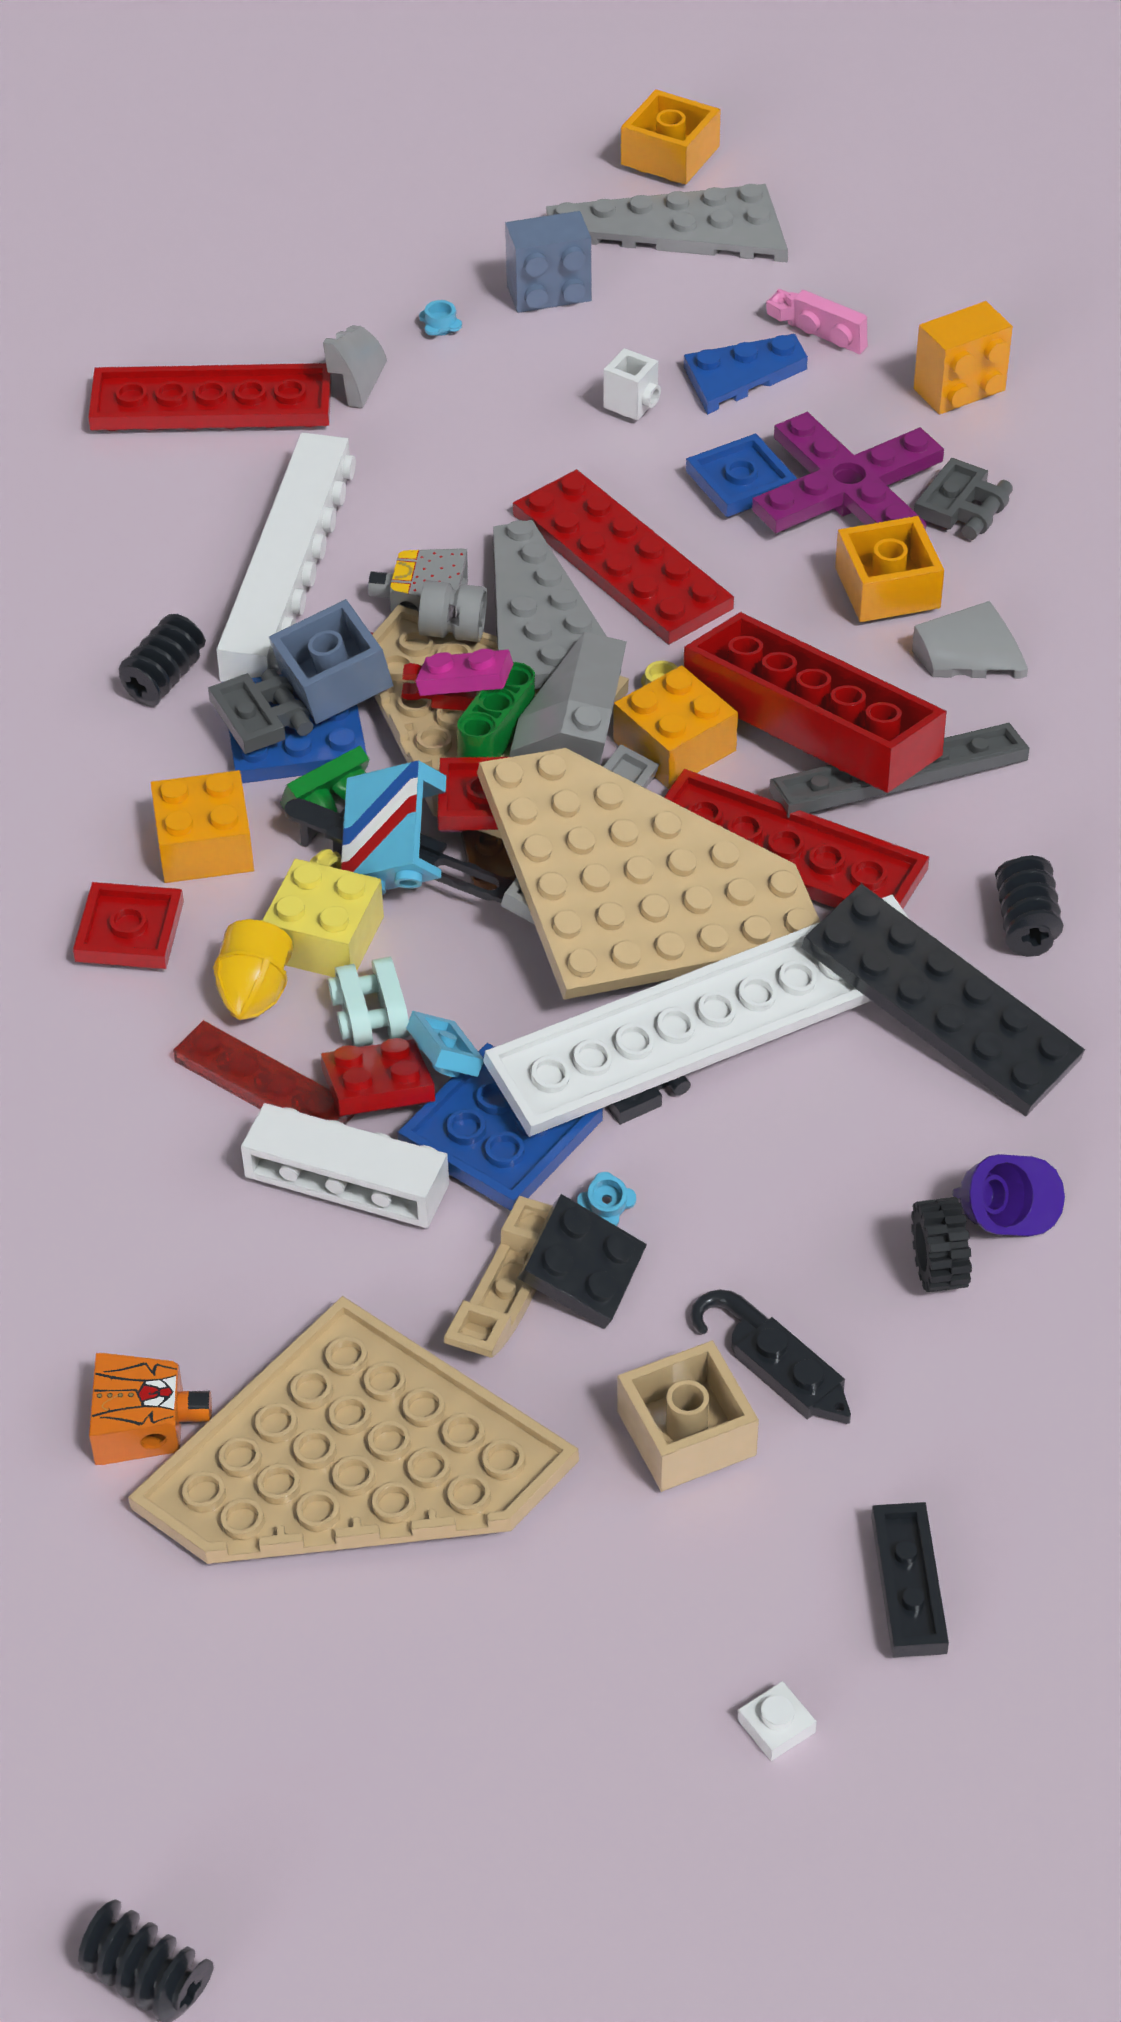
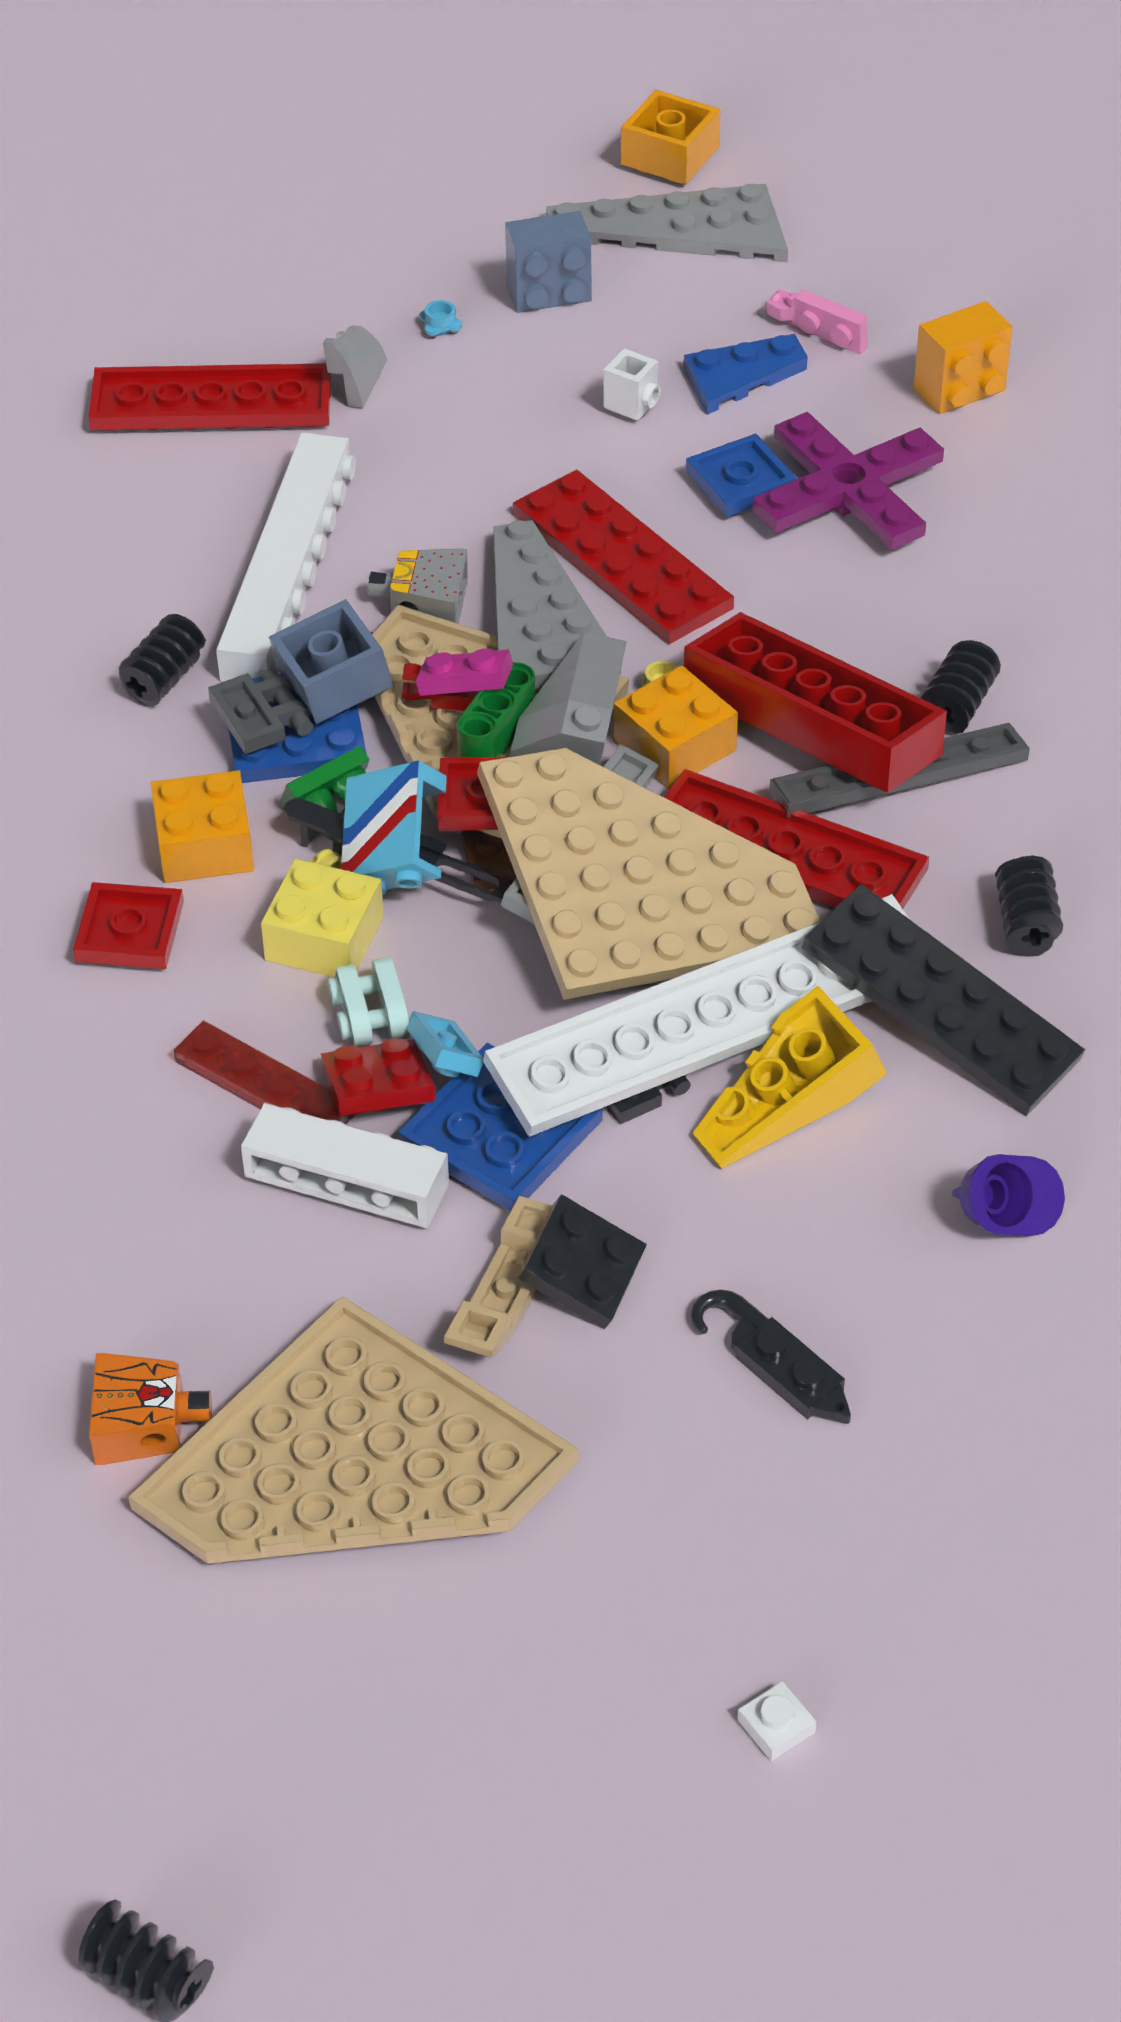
yellow helmet [213,919,293,1020] -> none
light grey wheel [418,580,487,642] -> none
medium azure plate [577,1172,636,1226] -> none
tan brick [617,1340,759,1492] -> none
light orange brick [835,516,944,622] -> none
black plate [871,1502,949,1658] -> none
black tyre [911,1197,972,1292] -> none
light grey slope [912,601,1028,679] -> none
dark grey plate [914,457,1013,540] -> none
none -> yellow wedge [693,986,887,1169]
none -> black piece [921,640,1001,735]

